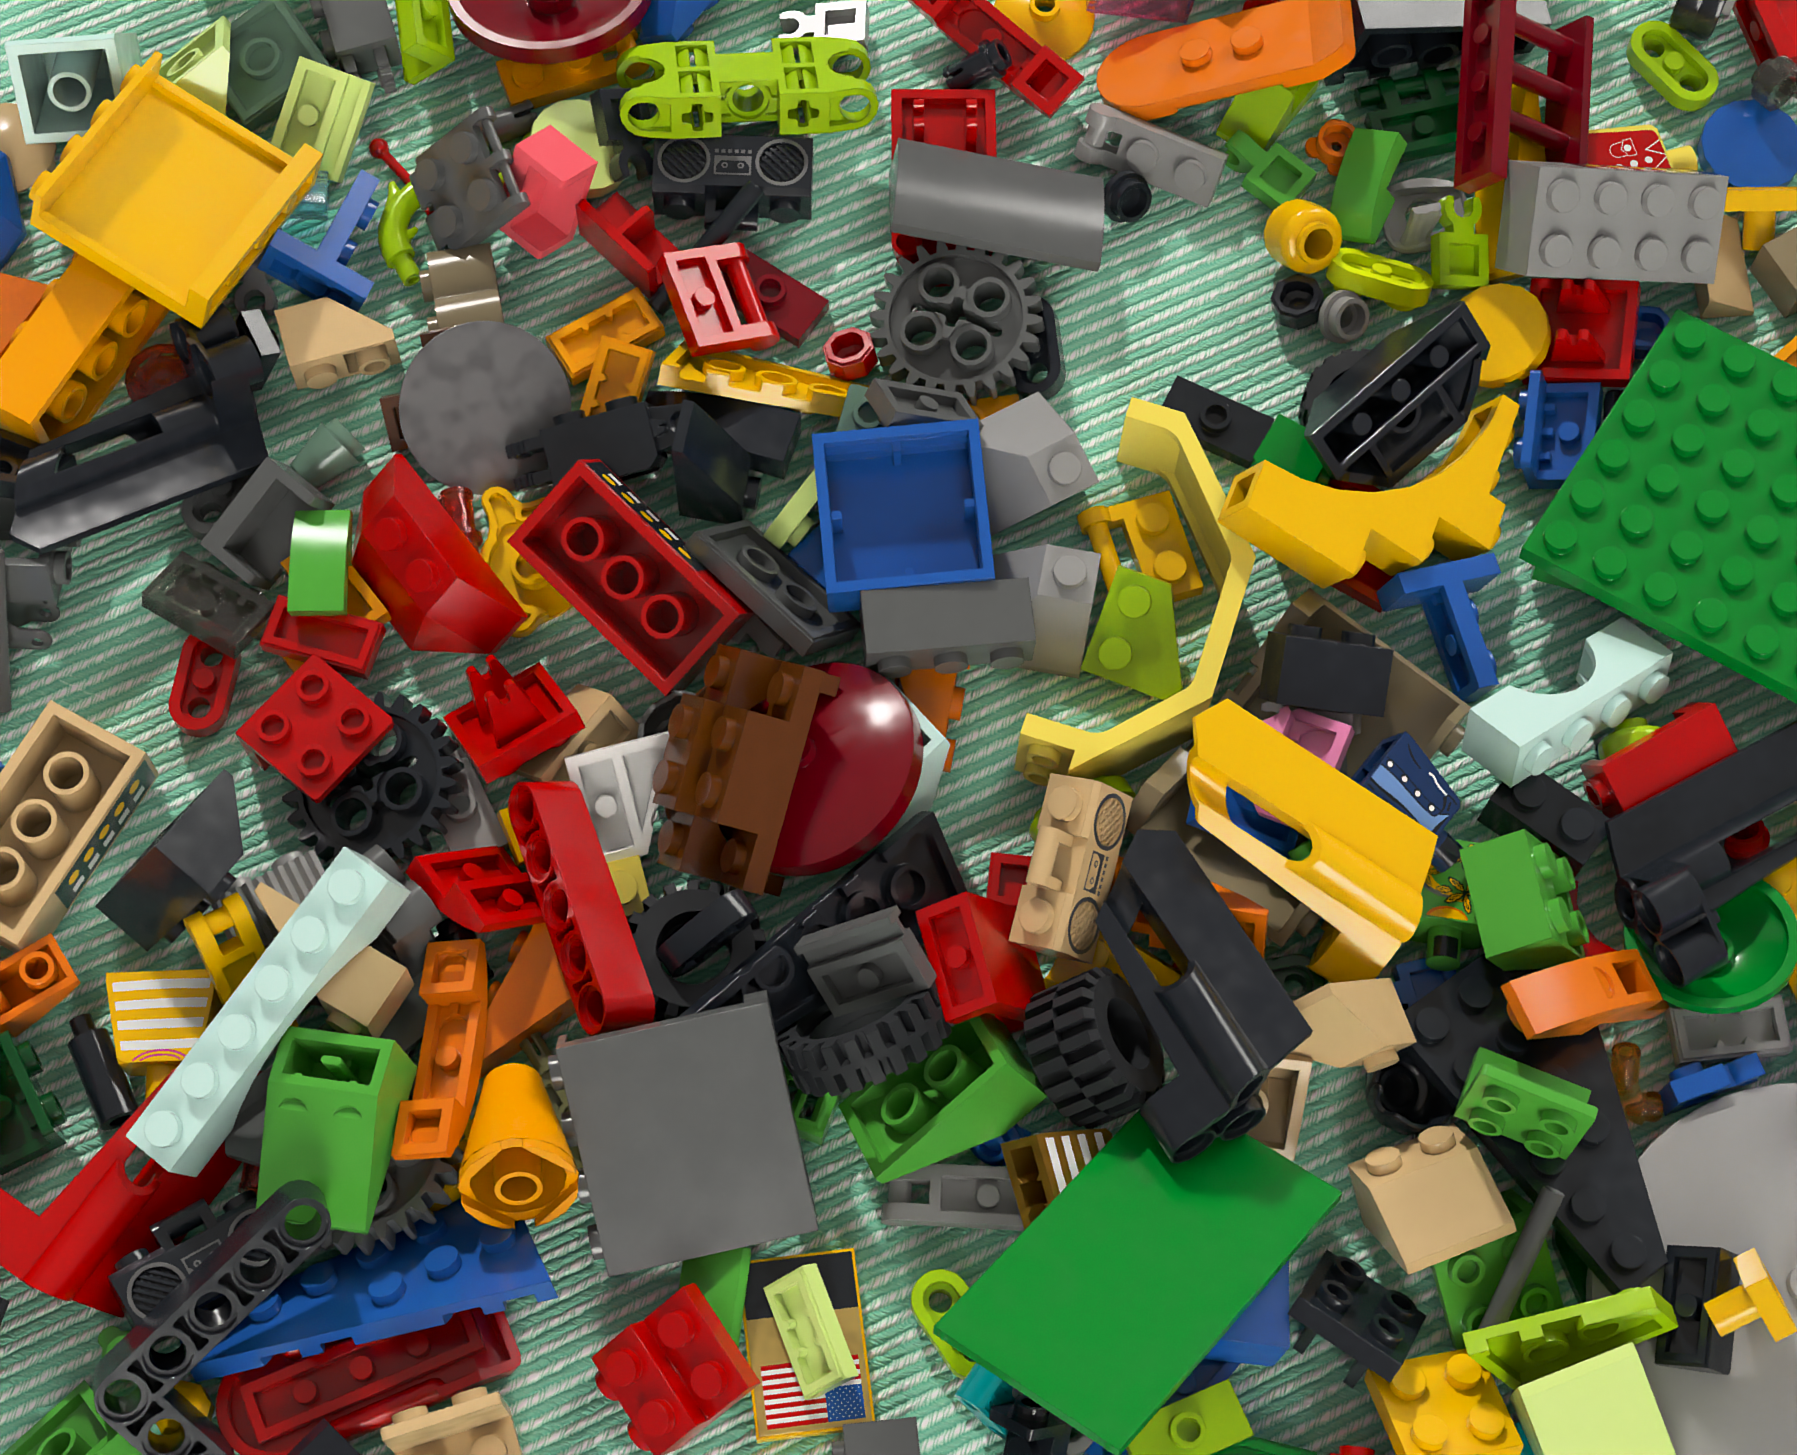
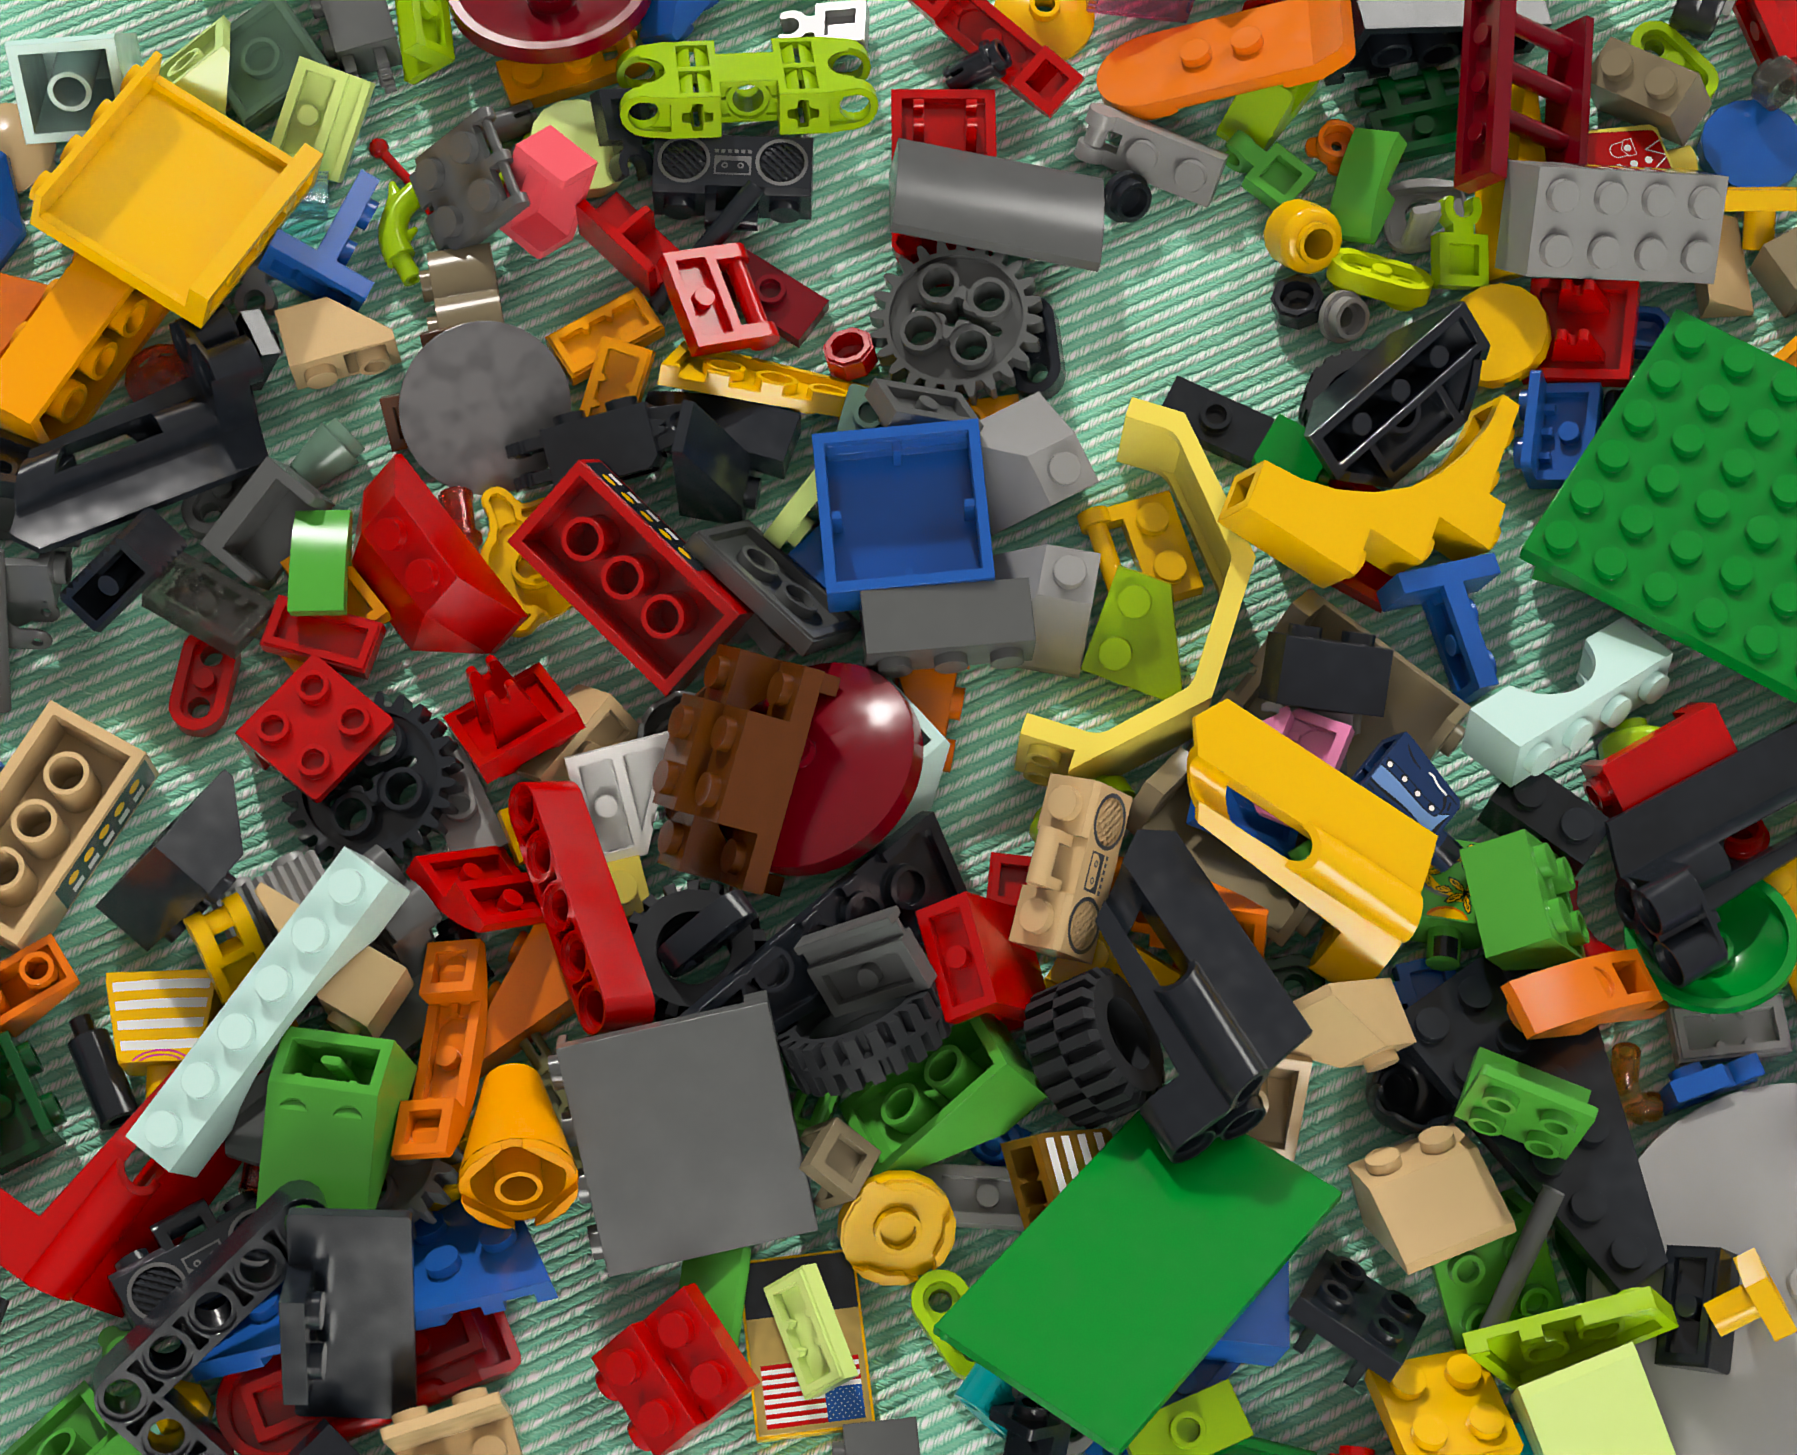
none -> black brick [60,508,187,633]
none -> black bracket [279,1207,418,1419]
none -> dark tan panel [799,1117,881,1210]
none -> yellow tile [837,1170,956,1286]
none -> dark tan brick [1590,37,1712,147]

